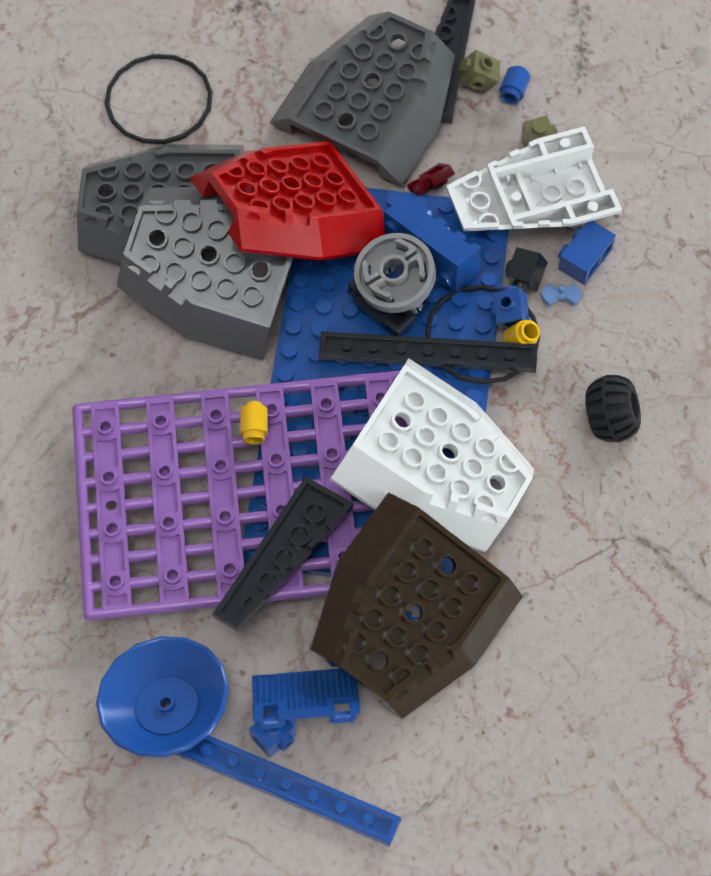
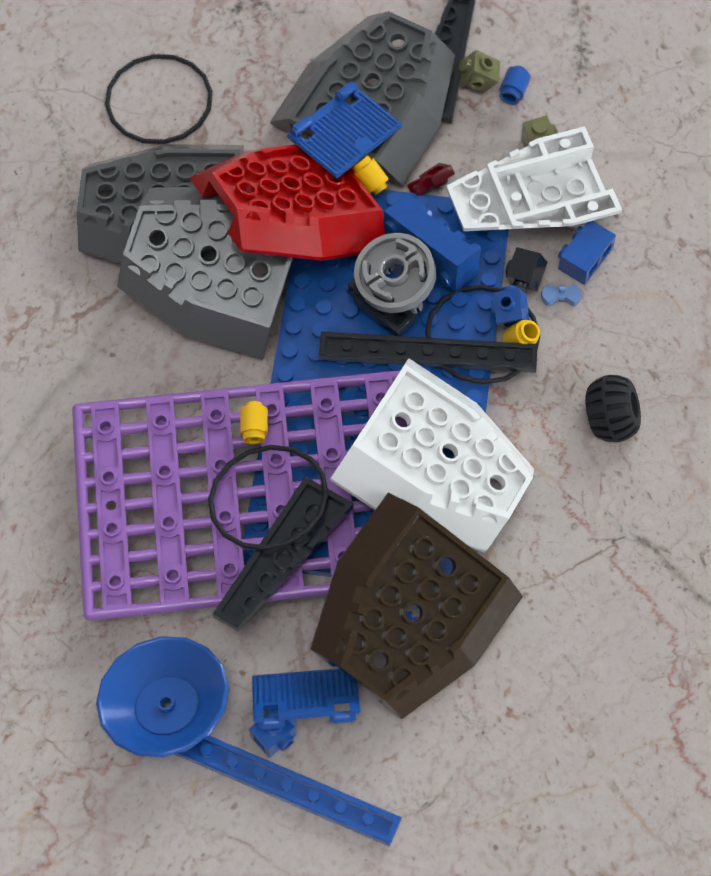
none -> black piece [208,445,329,551]
none -> blue window [287,82,403,179]
none -> yellow brick [351,155,388,195]

